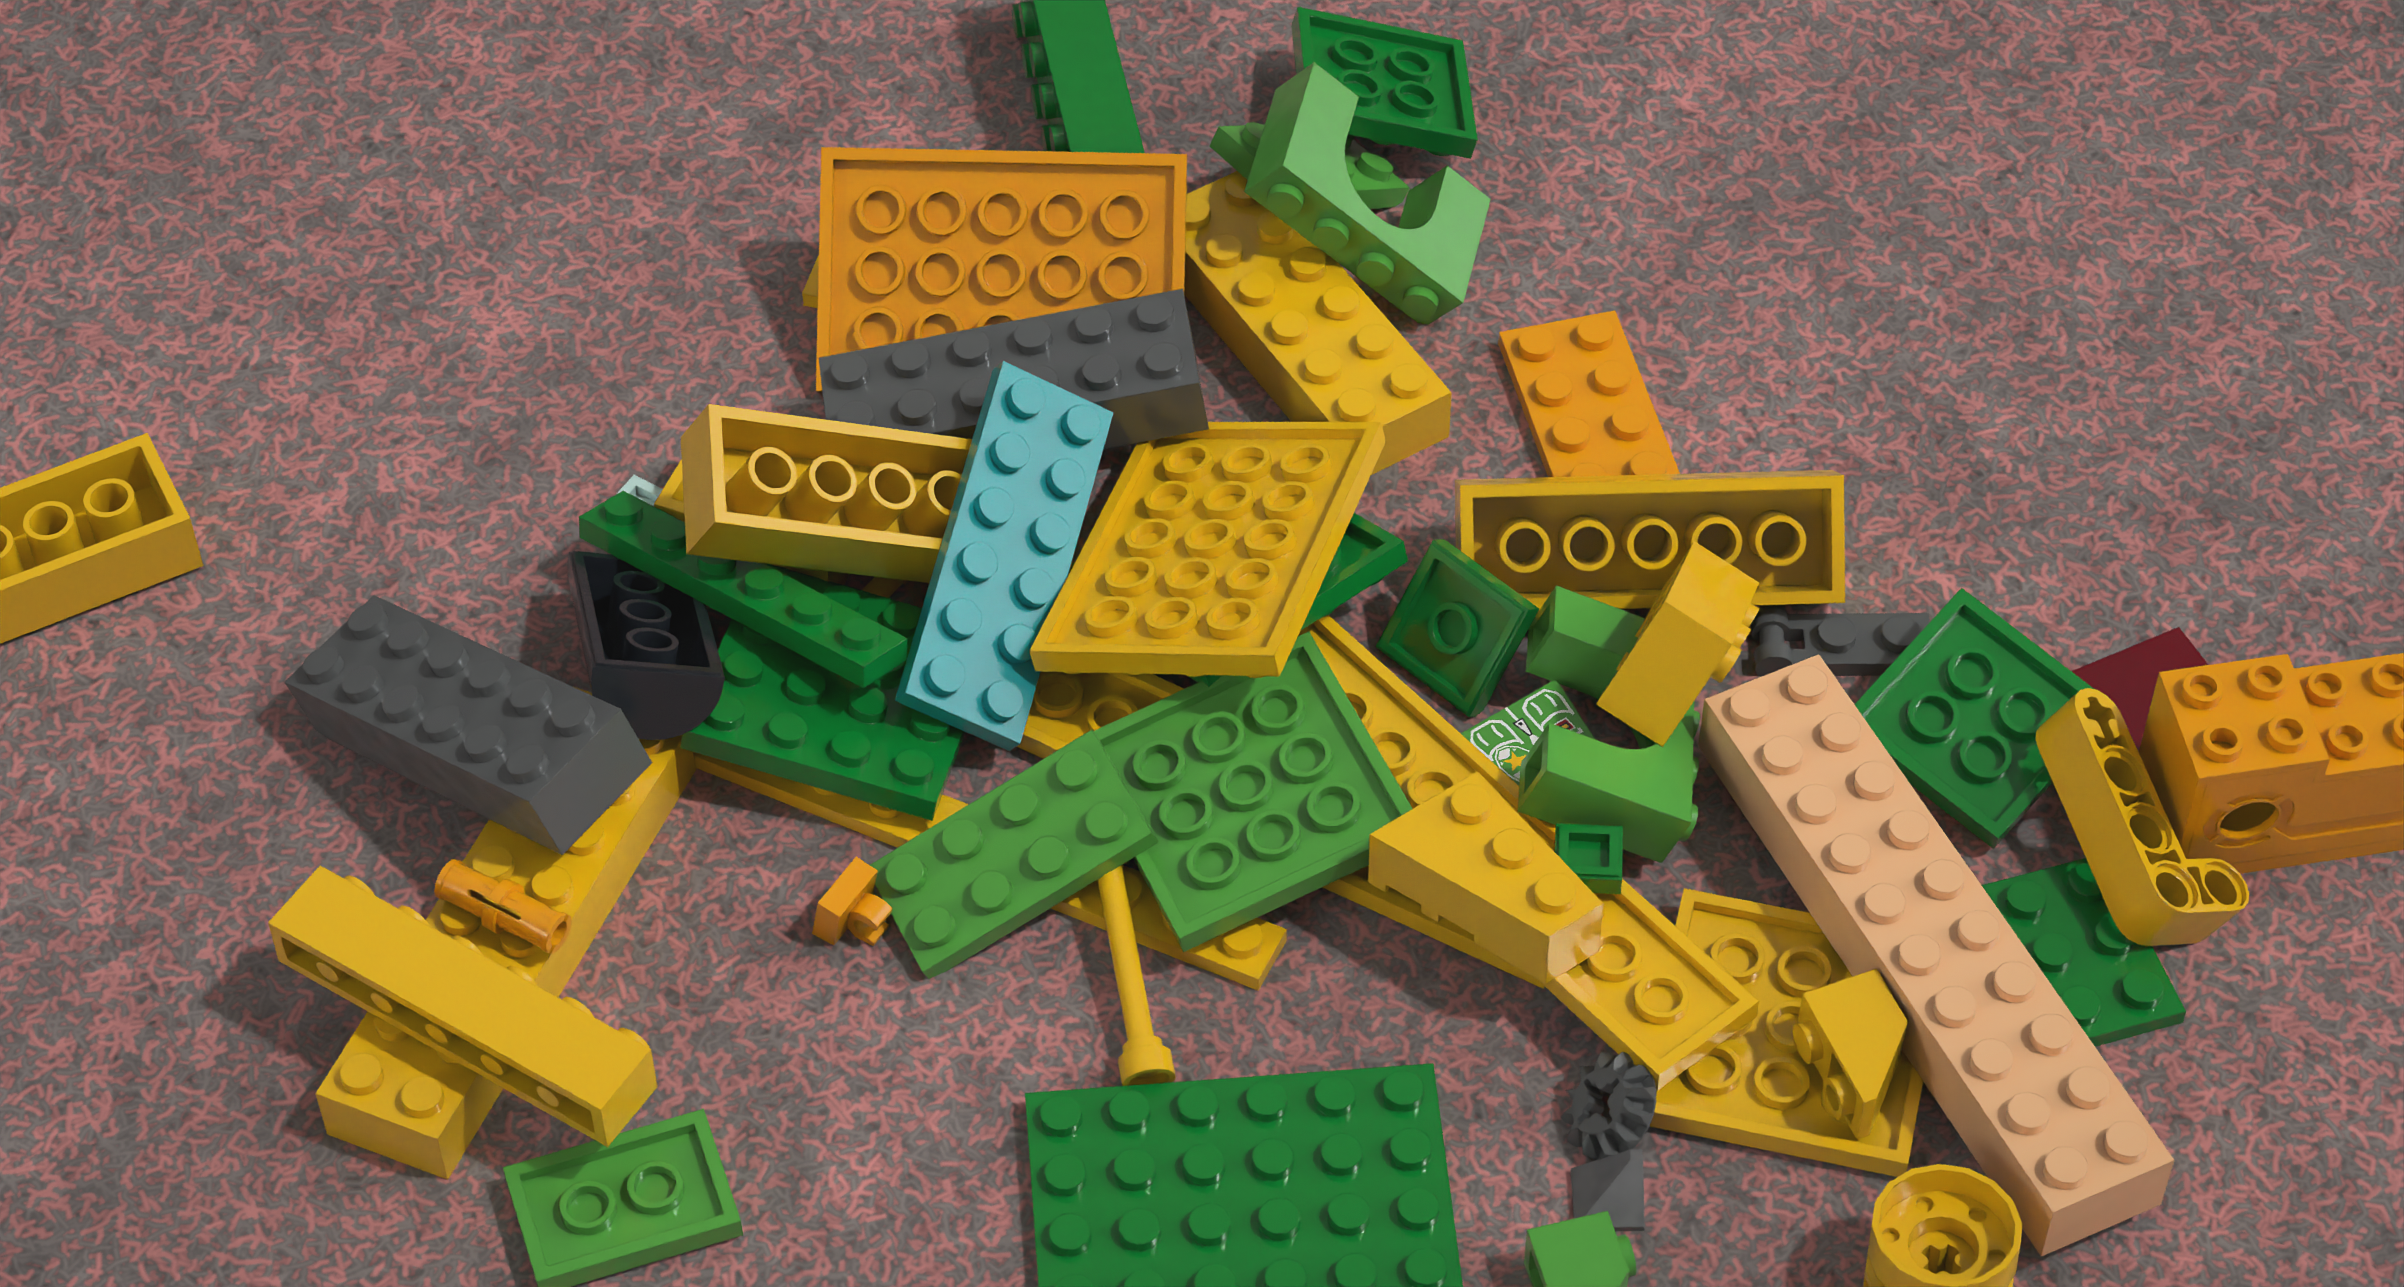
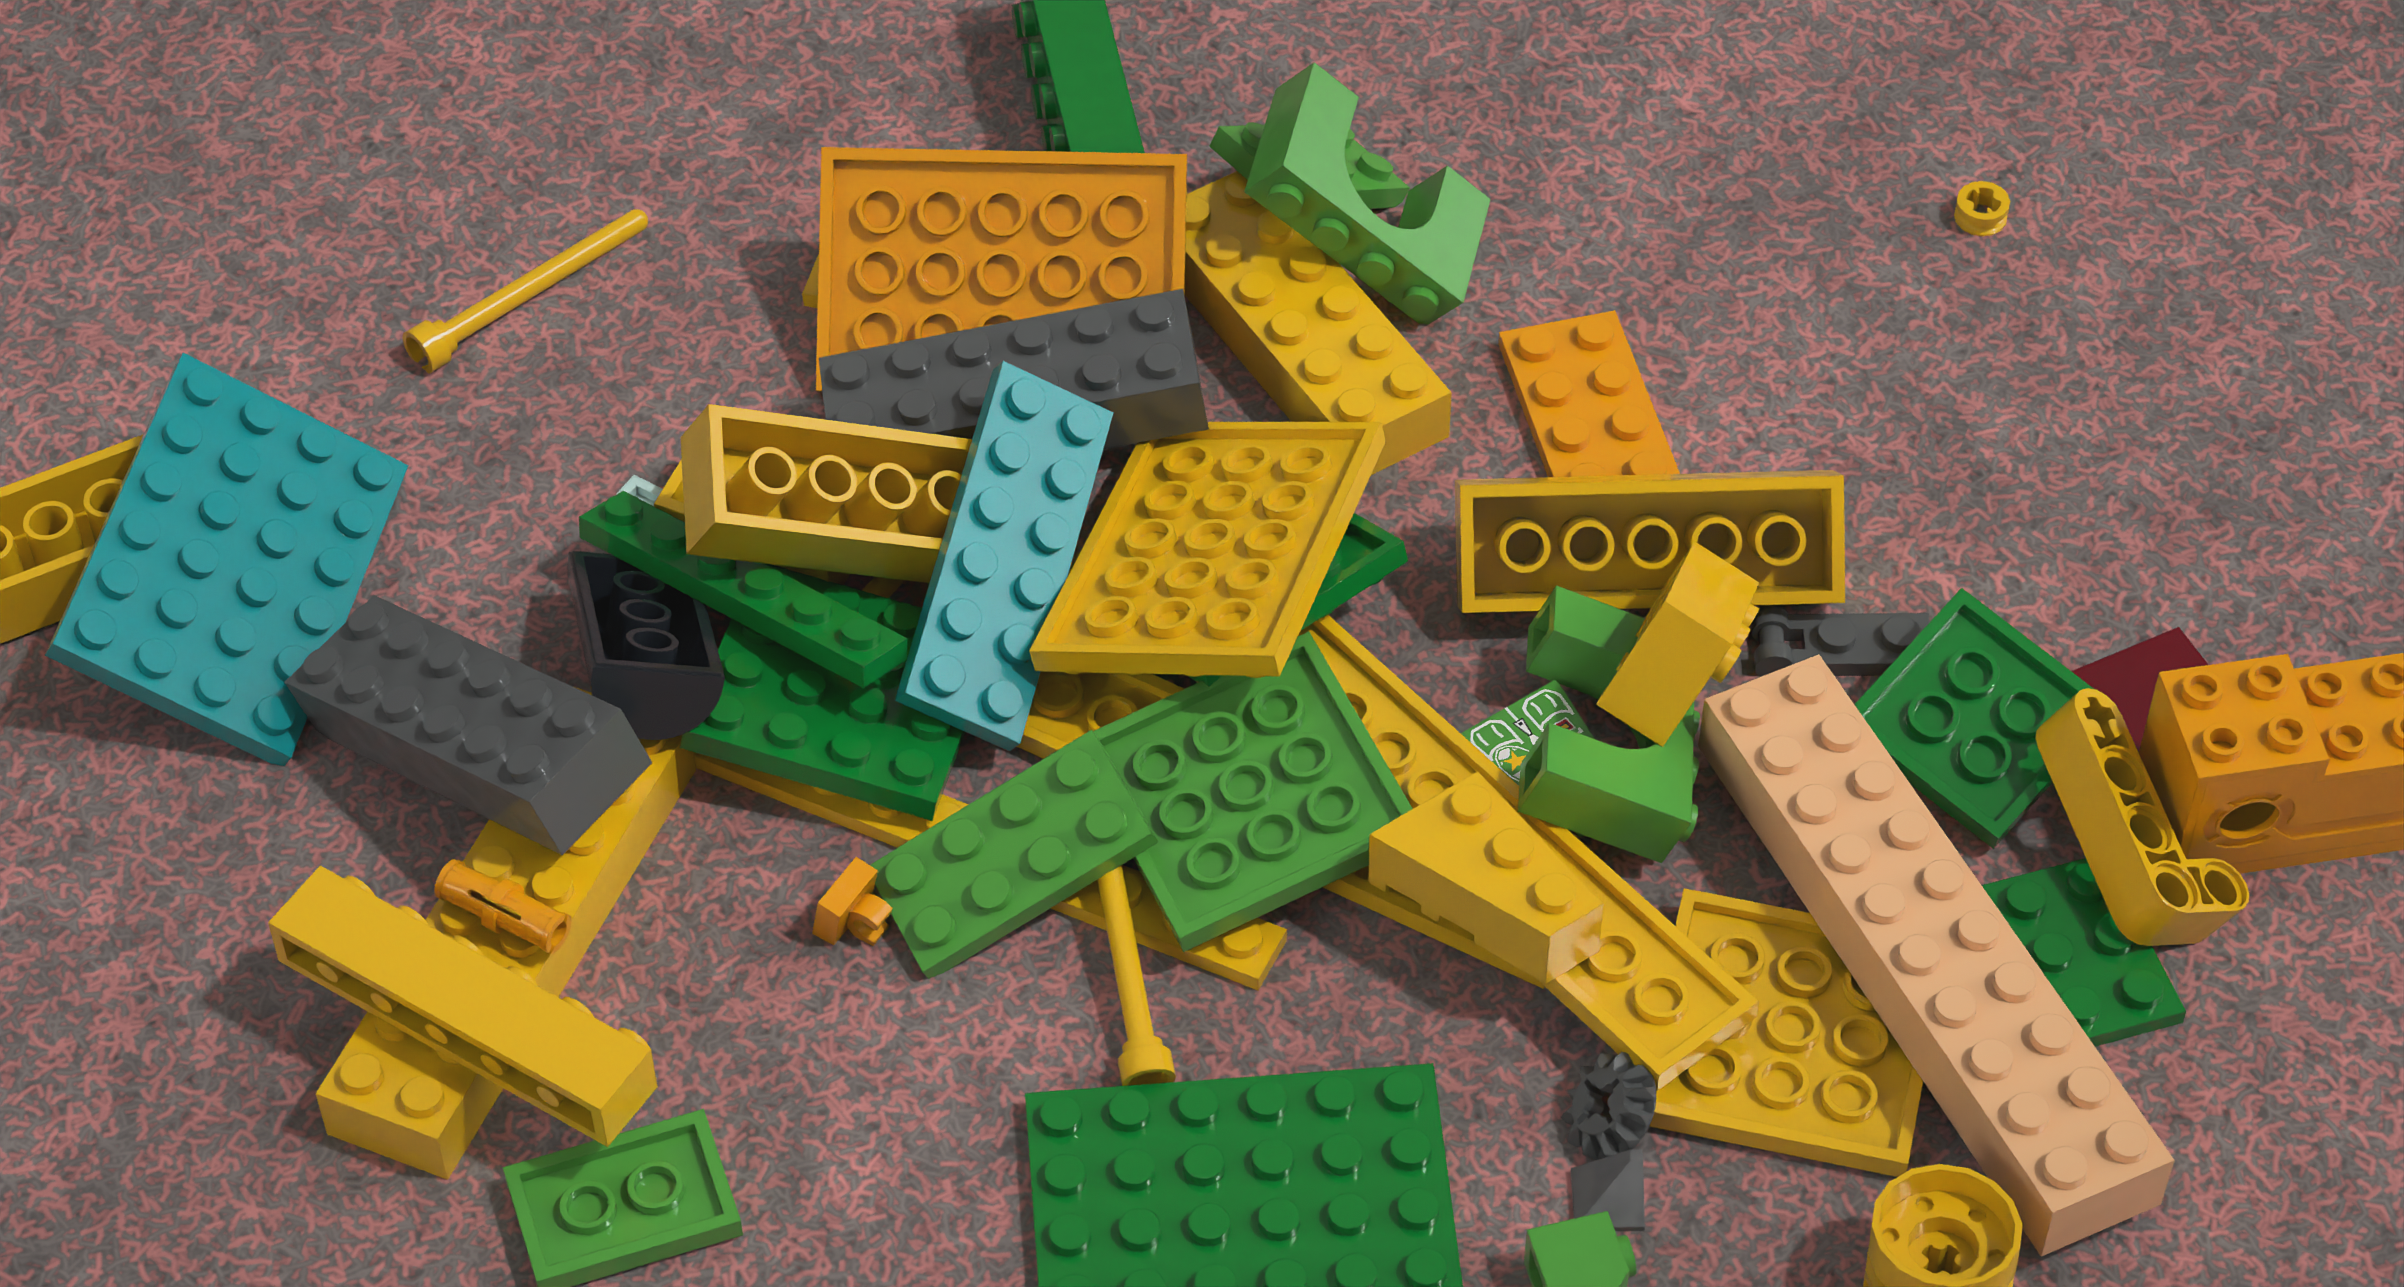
green plate [1291,6,1478,159] -> none
green tile [1375,539,1539,717] -> none
green tile [1554,823,1623,894] -> none
yellow slope [1793,968,1908,1139] -> none
none -> teal plate [45,353,409,766]
none -> yellow piece [402,209,648,374]
none -> yellow bush [1954,181,2010,237]

